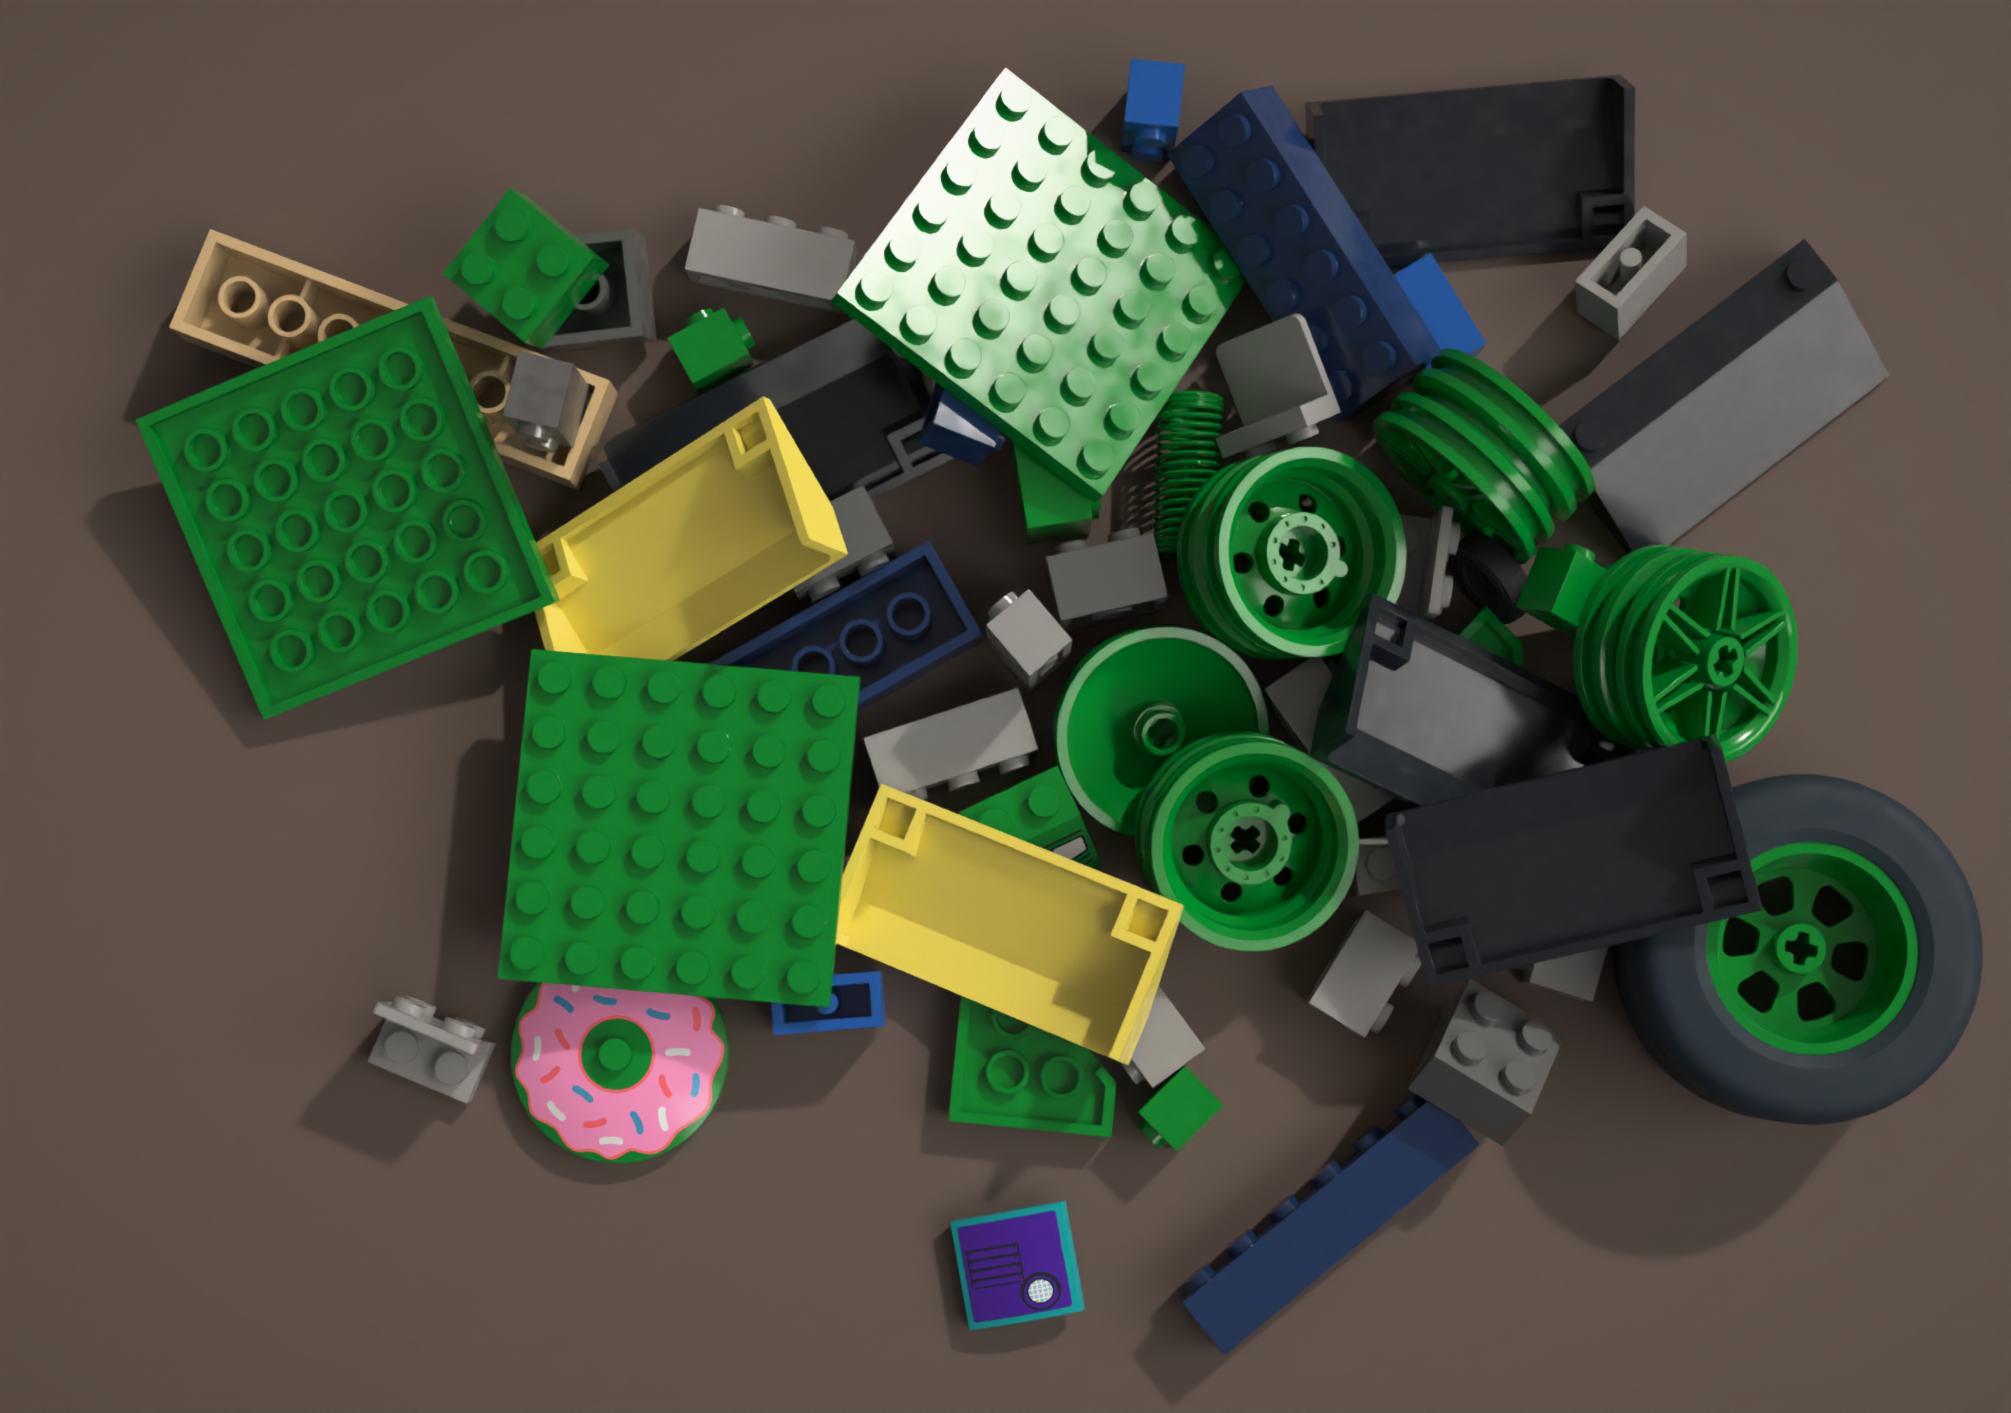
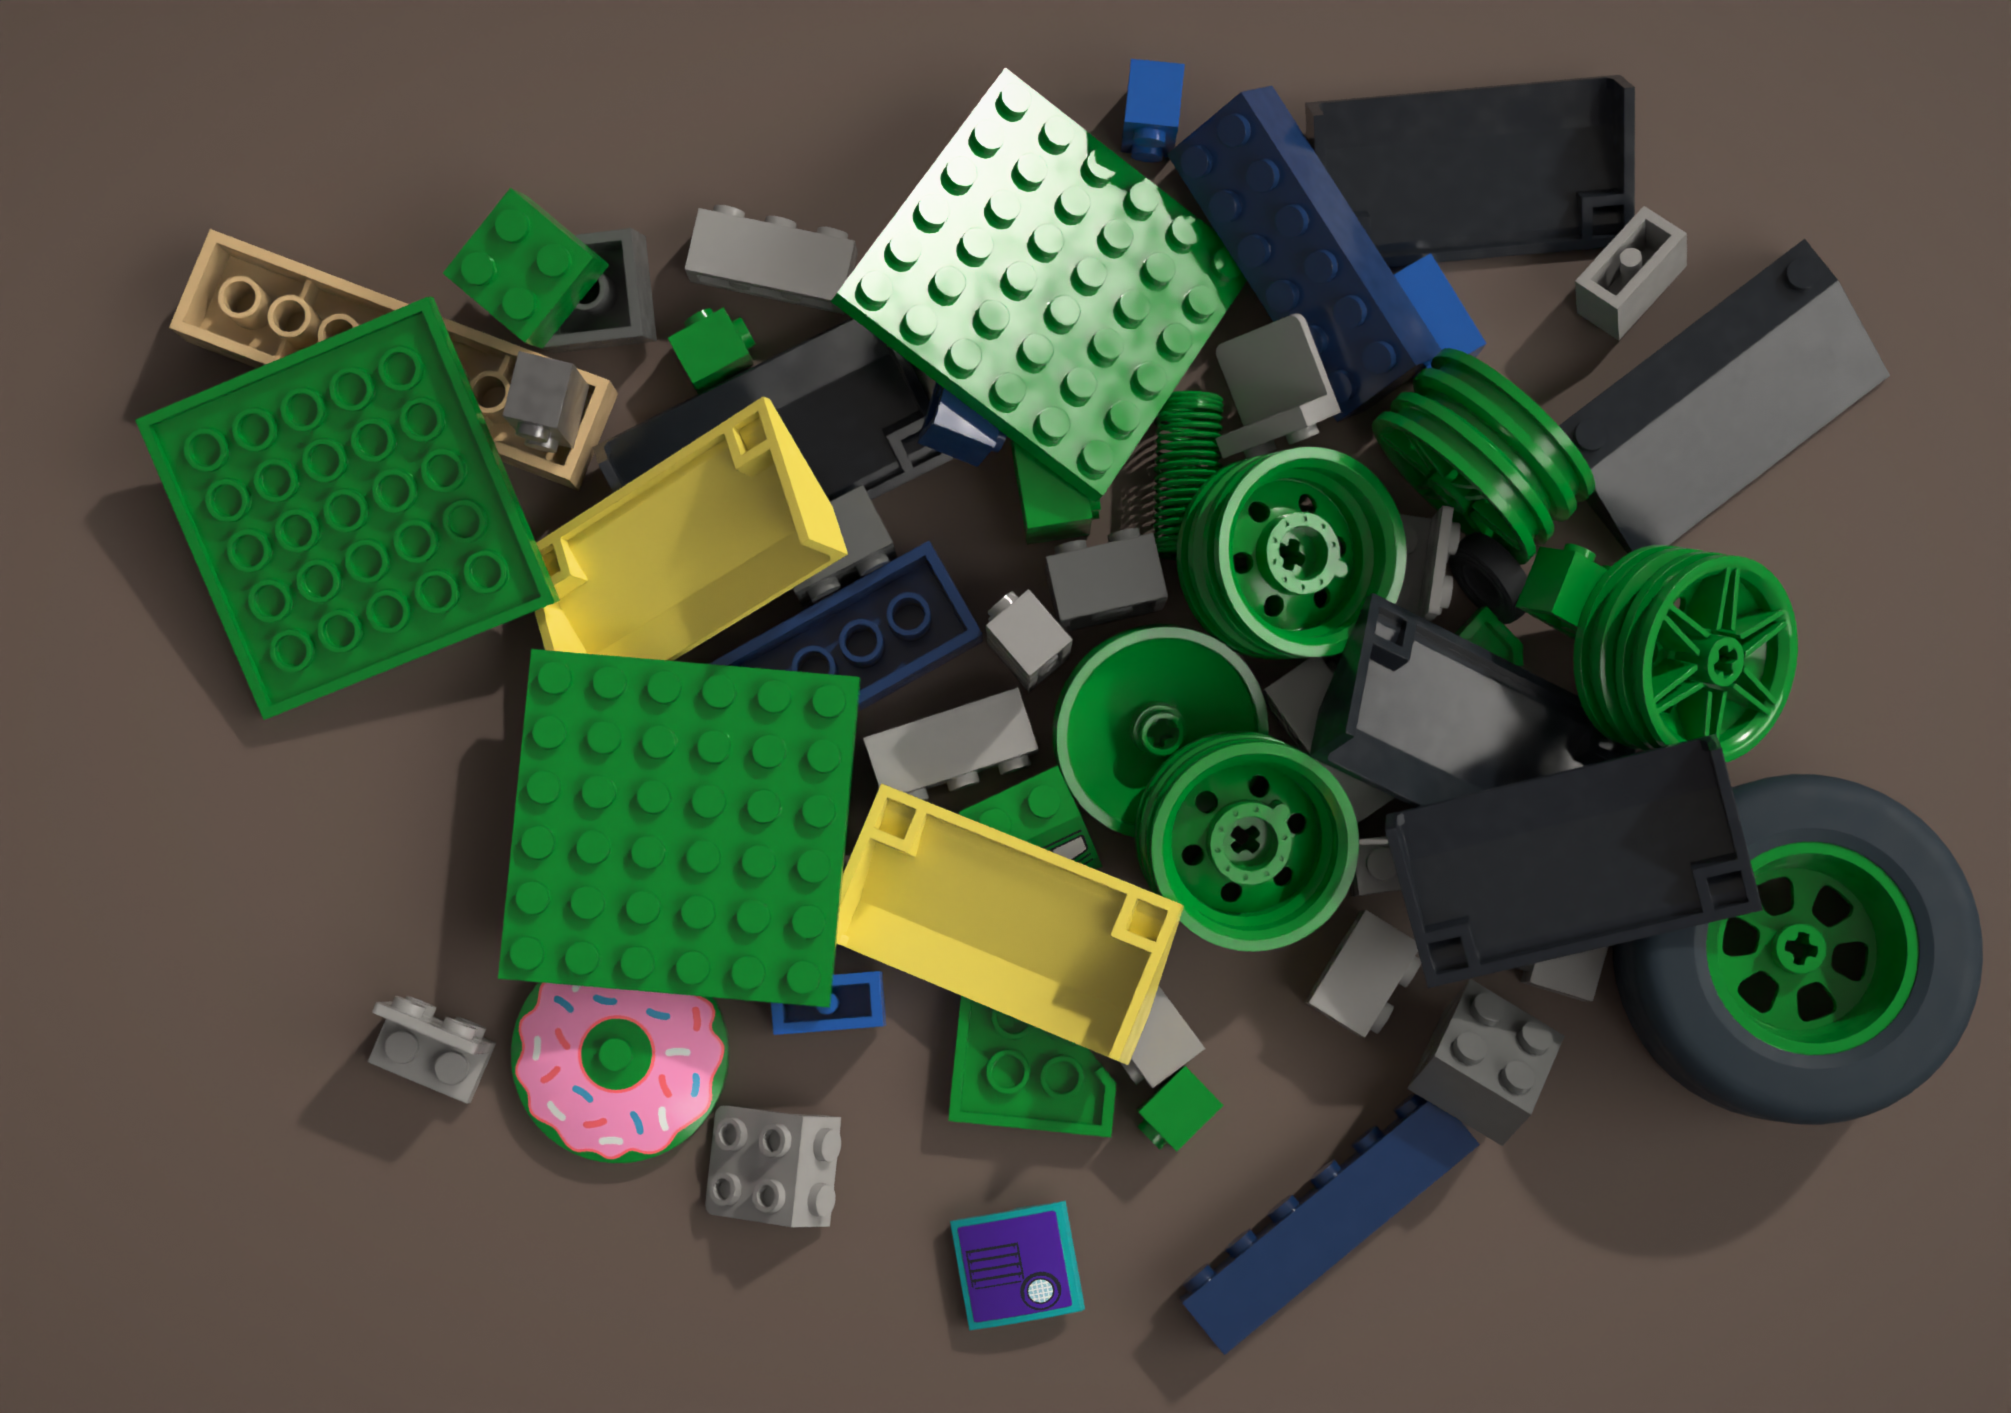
none -> light grey bracket [705,1106,841,1227]

